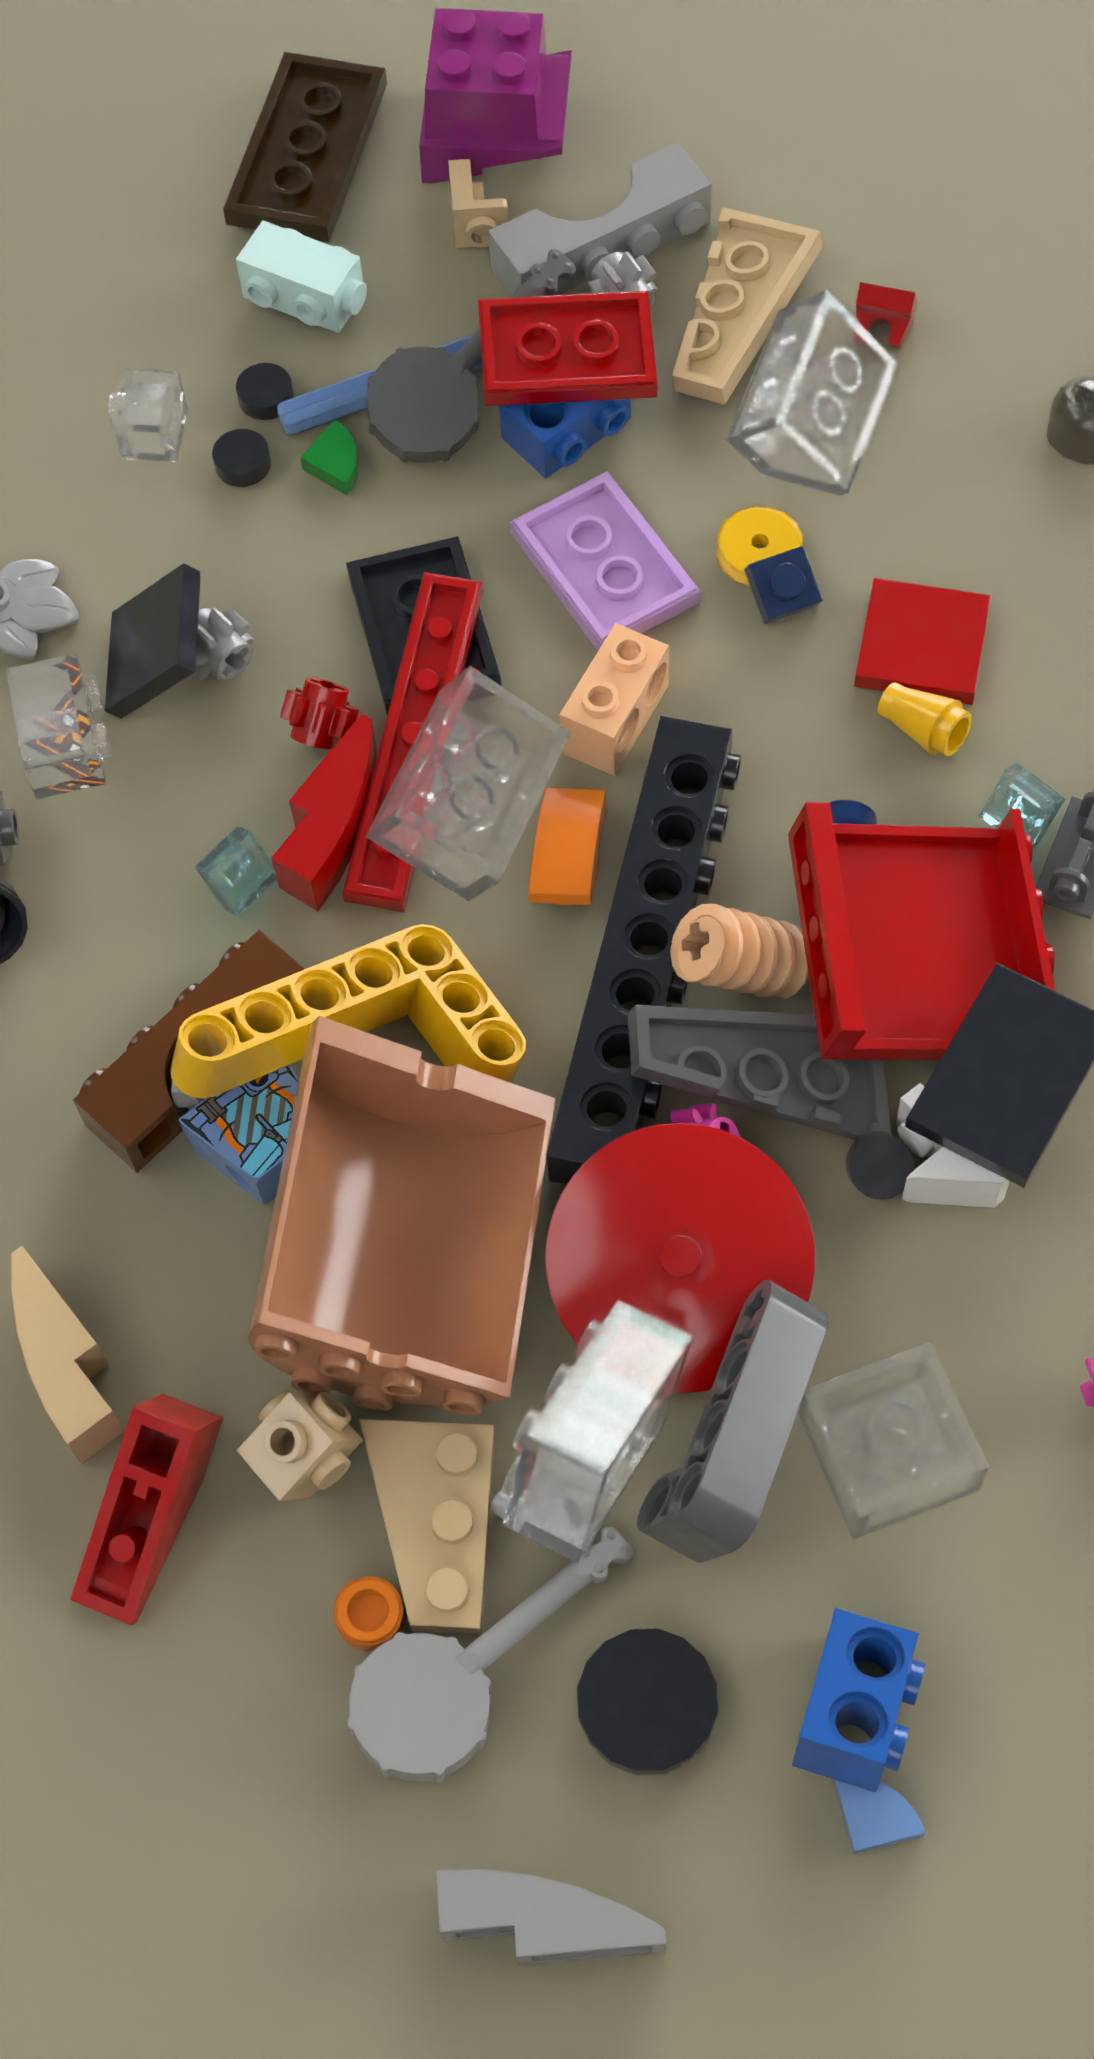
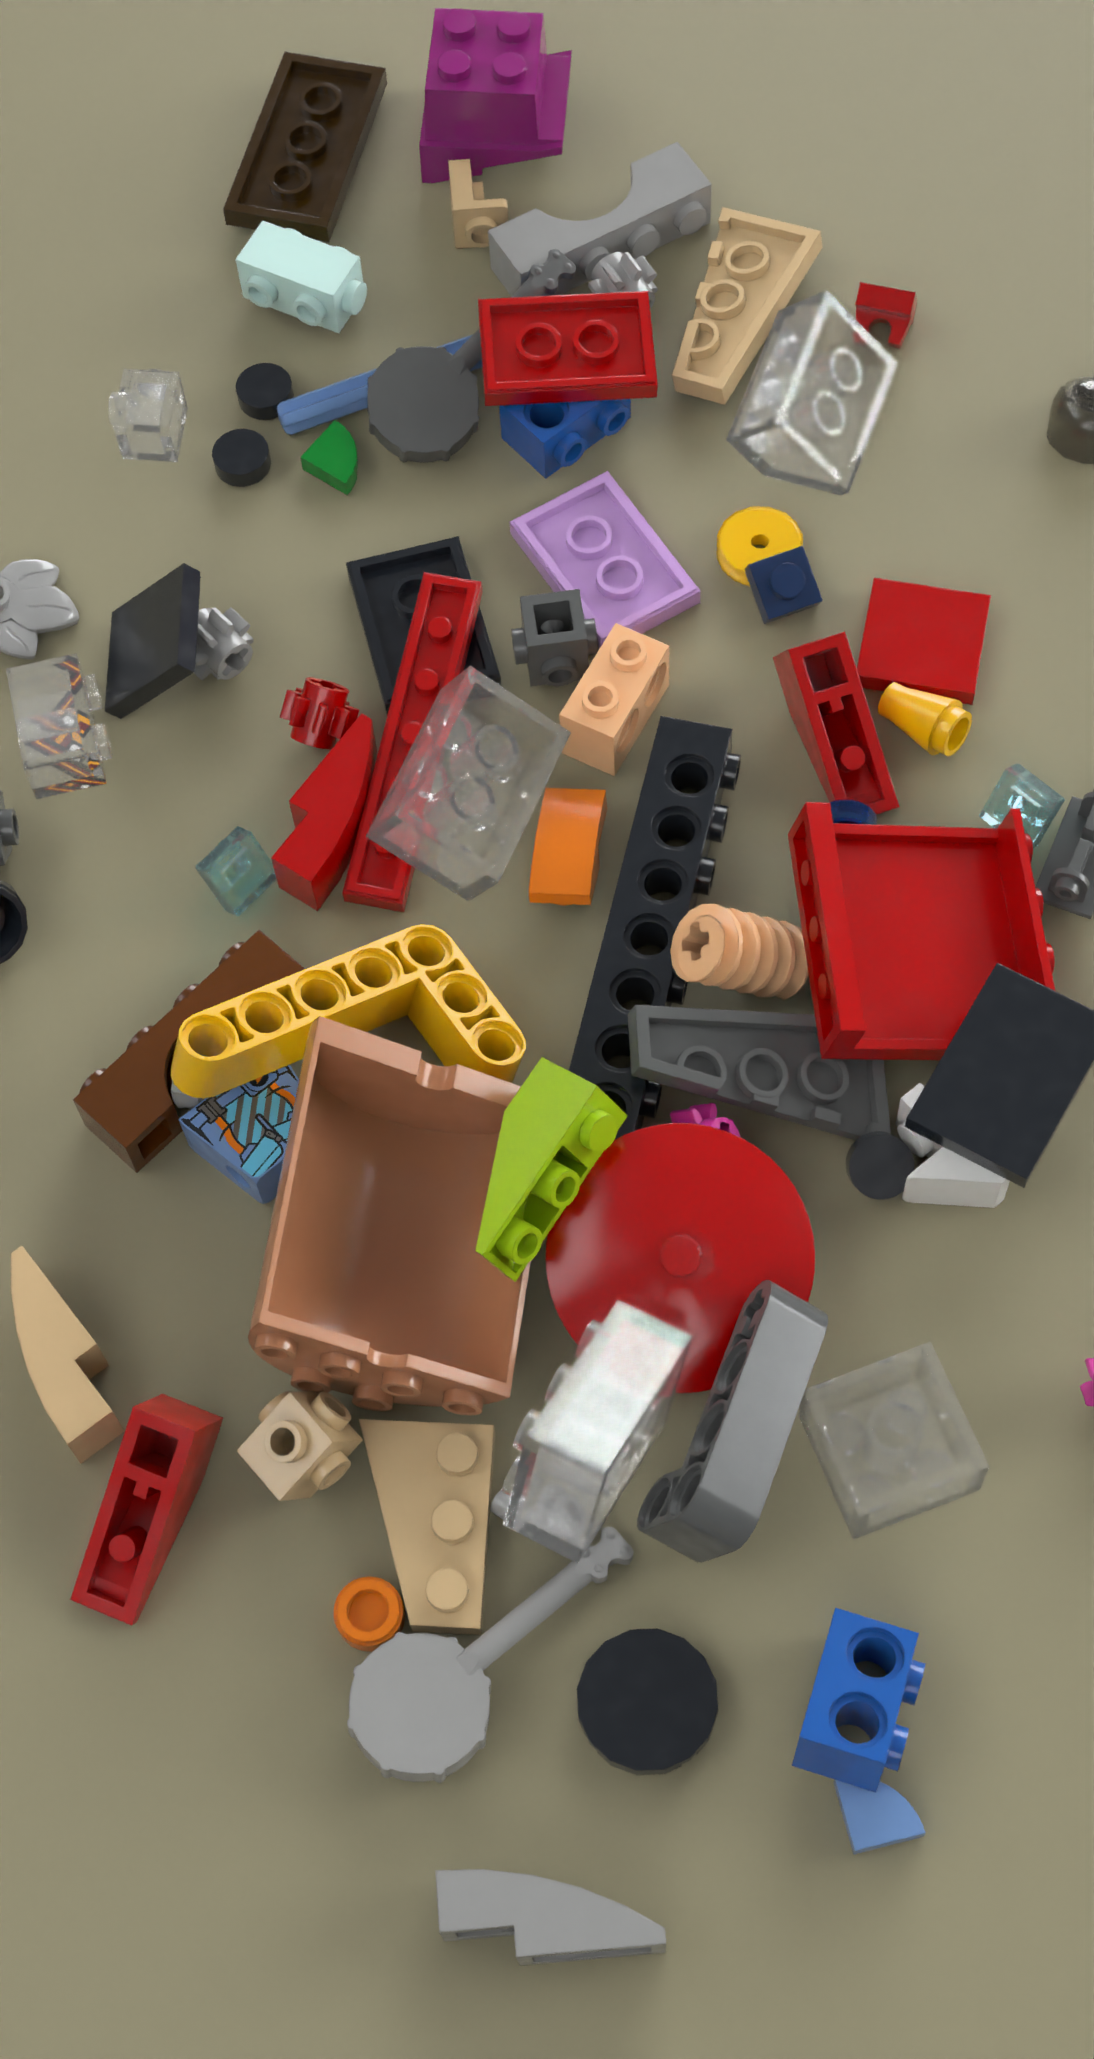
none -> lime slope [475,1057,628,1282]
none -> dark grey brick [511,589,599,687]
none -> red slope [773,631,900,824]

